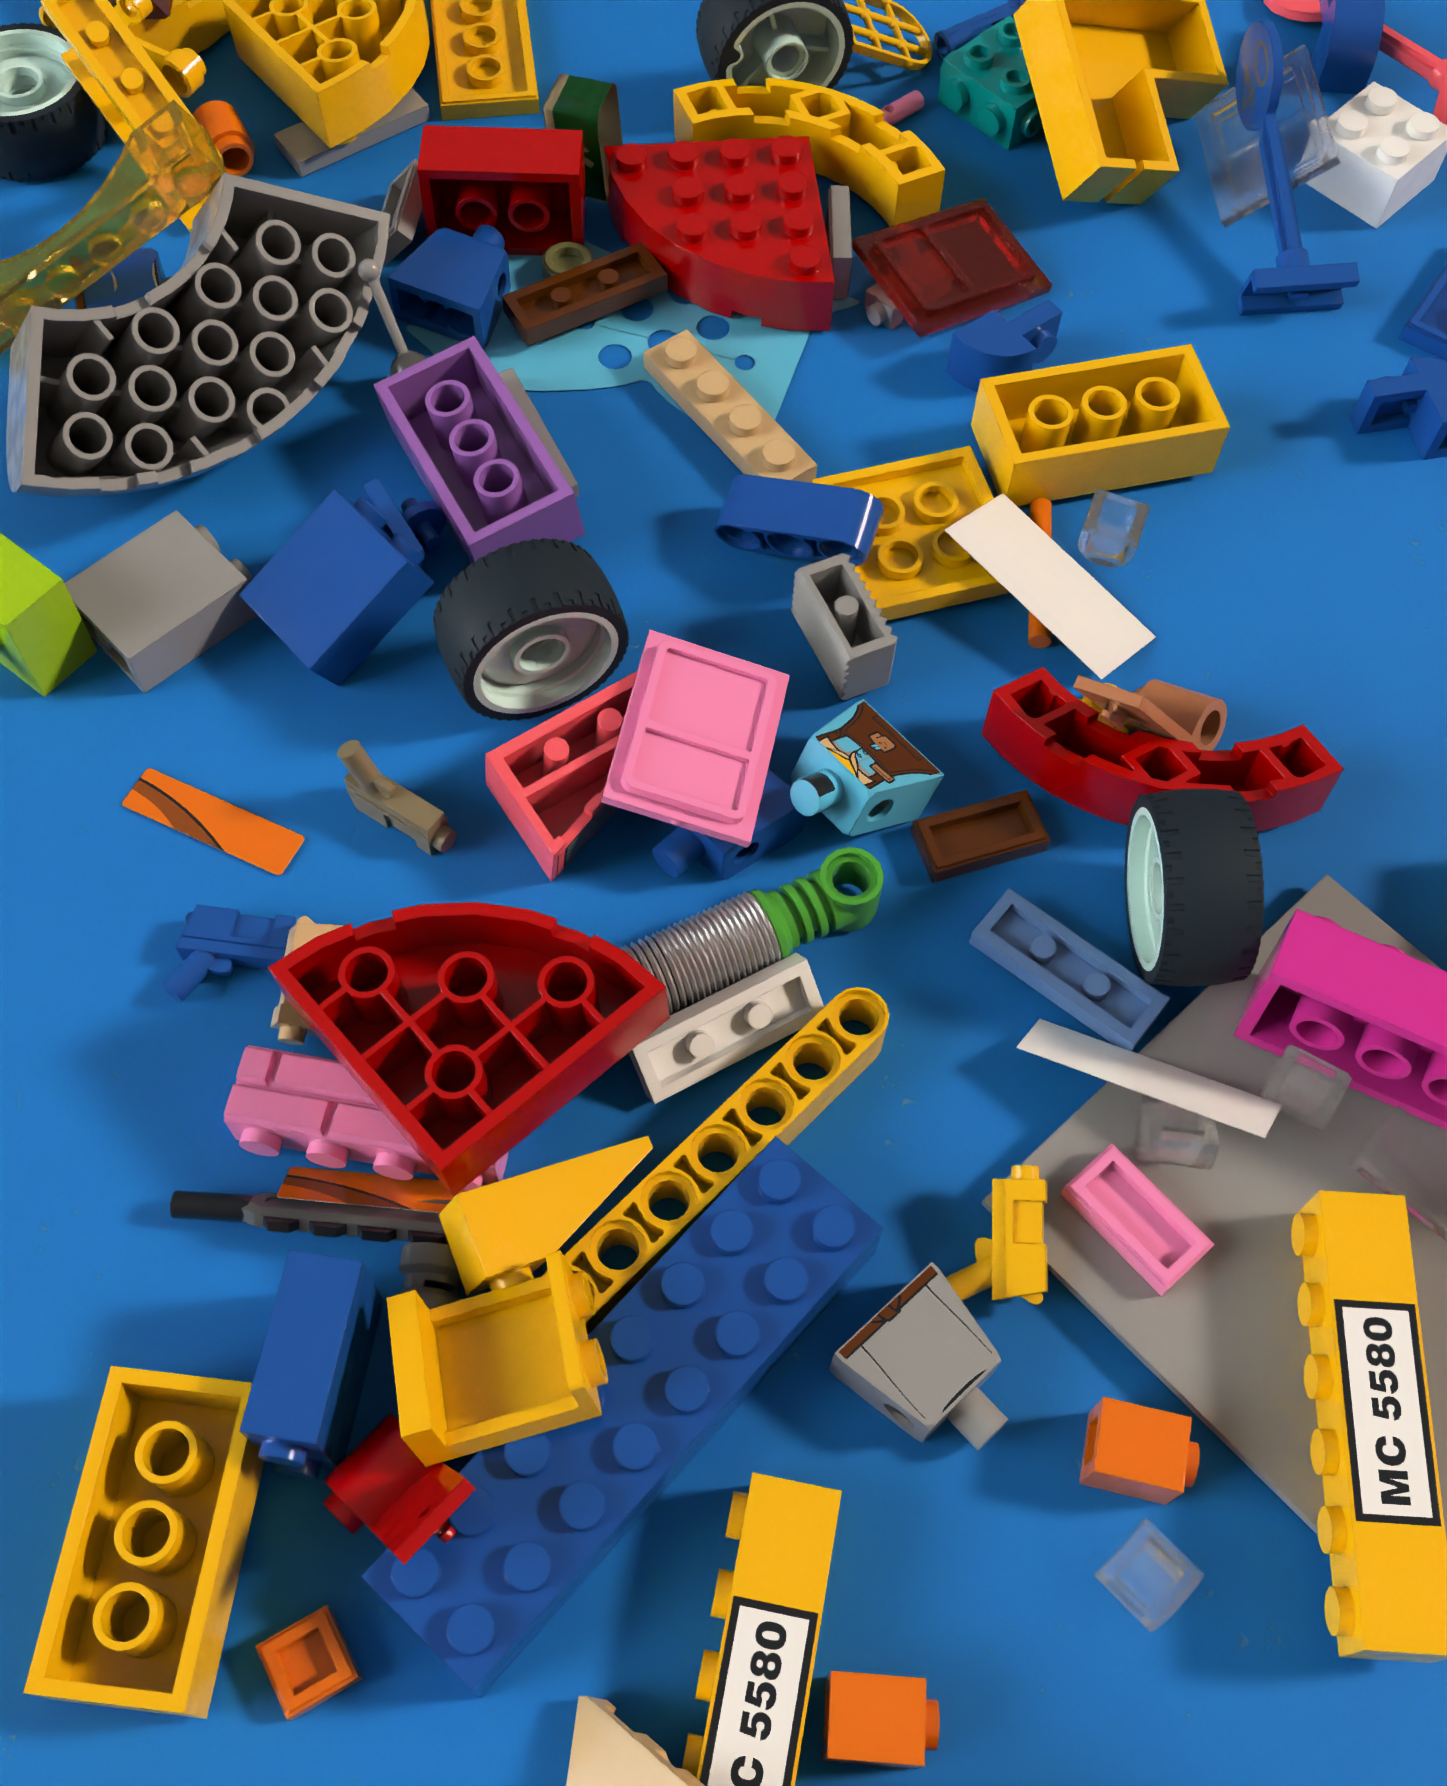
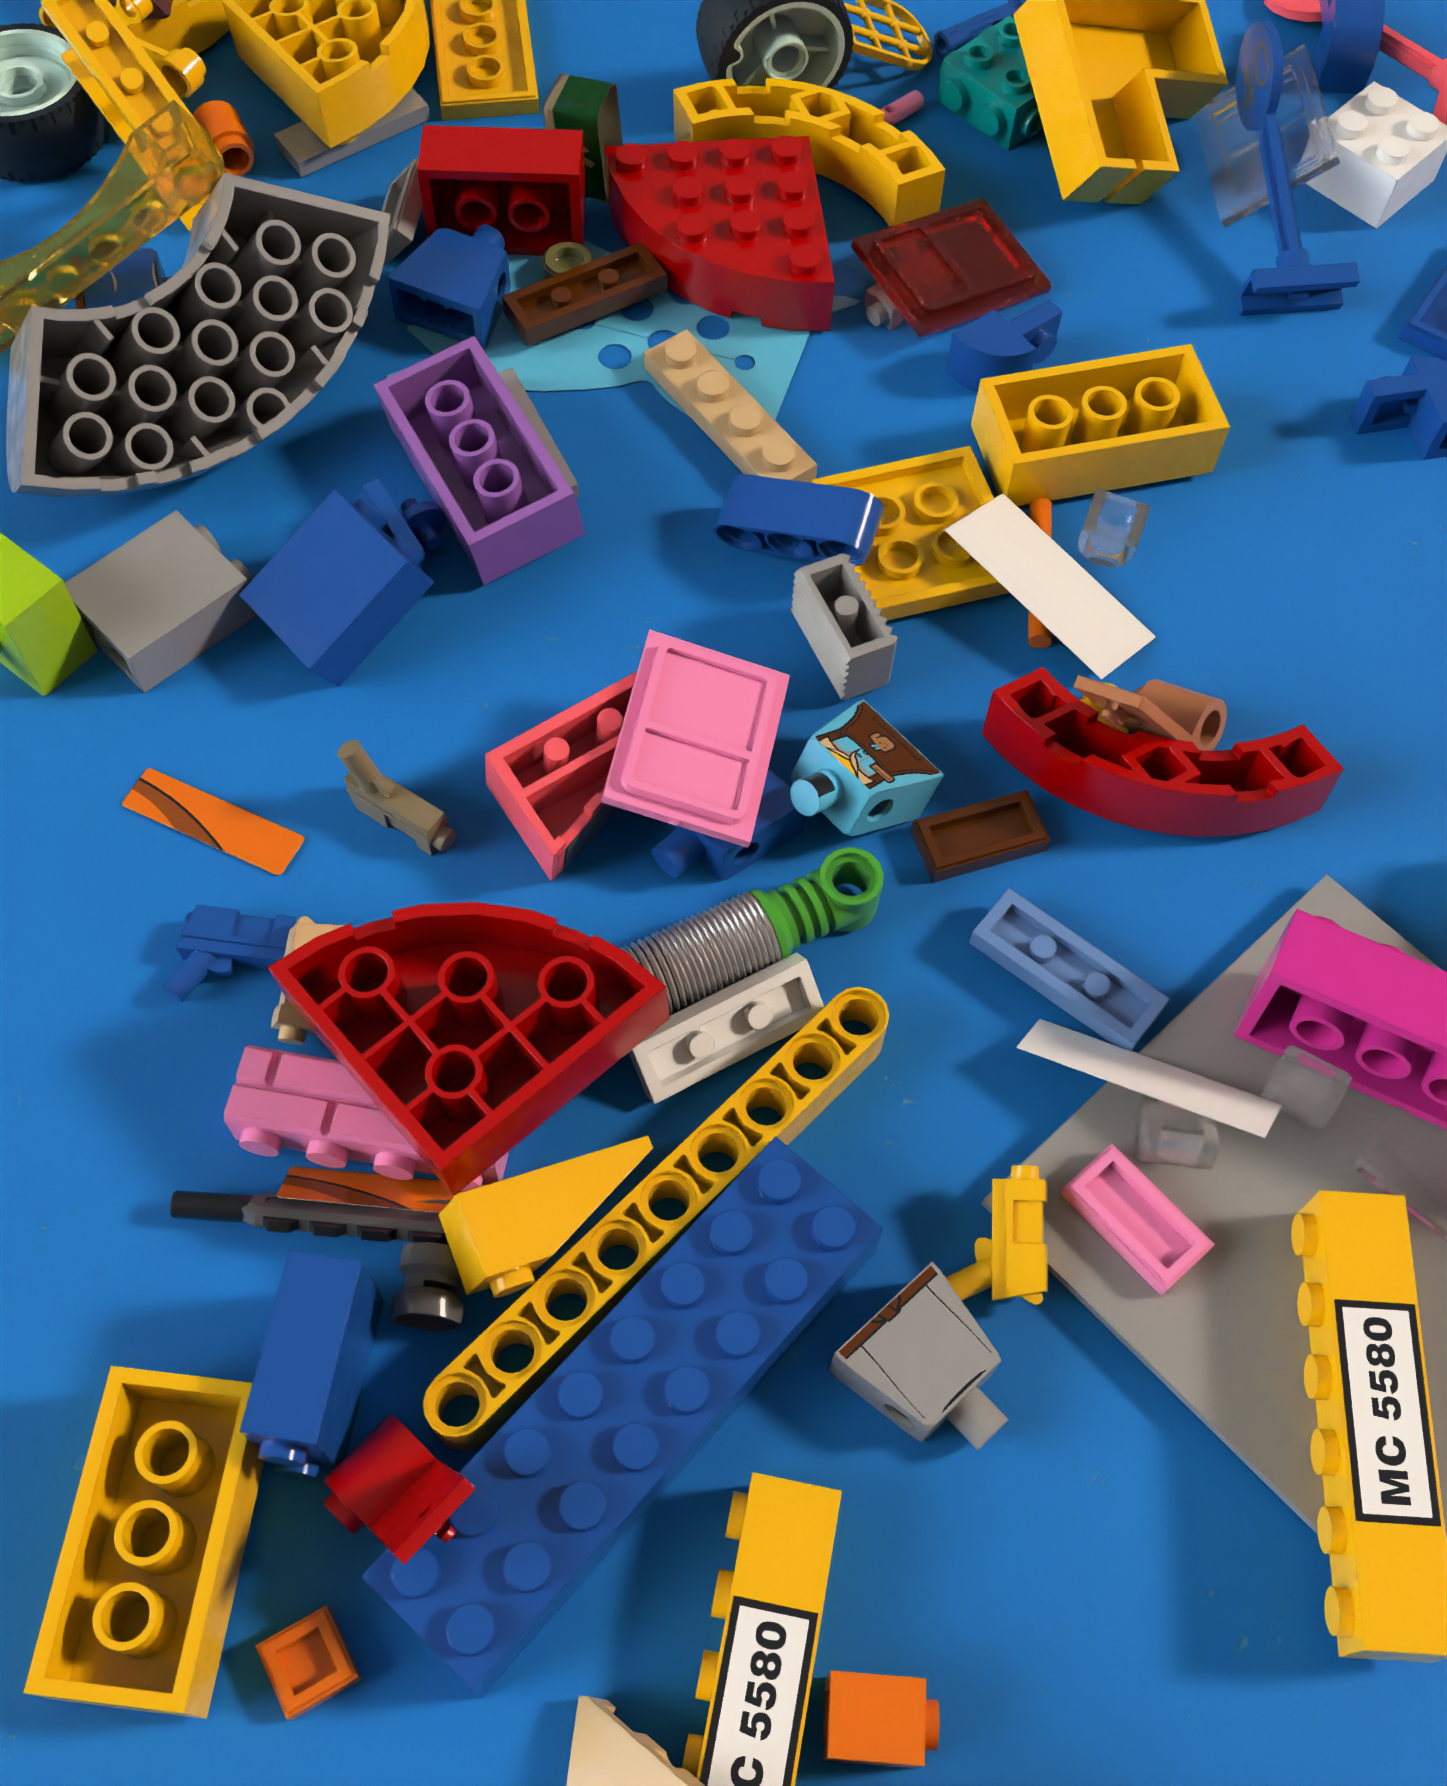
light grey hinge [358,258,426,376] -> none
yellow panel [386,1250,608,1467] -> none
black wheel [433,538,629,721] -> none
light grey tile [825,185,852,299] -> none
orange brick [1079,1397,1200,1505] -> none
clear brick [1093,1517,1205,1632] -> none
black wheel [1125,789,1264,986] -> none

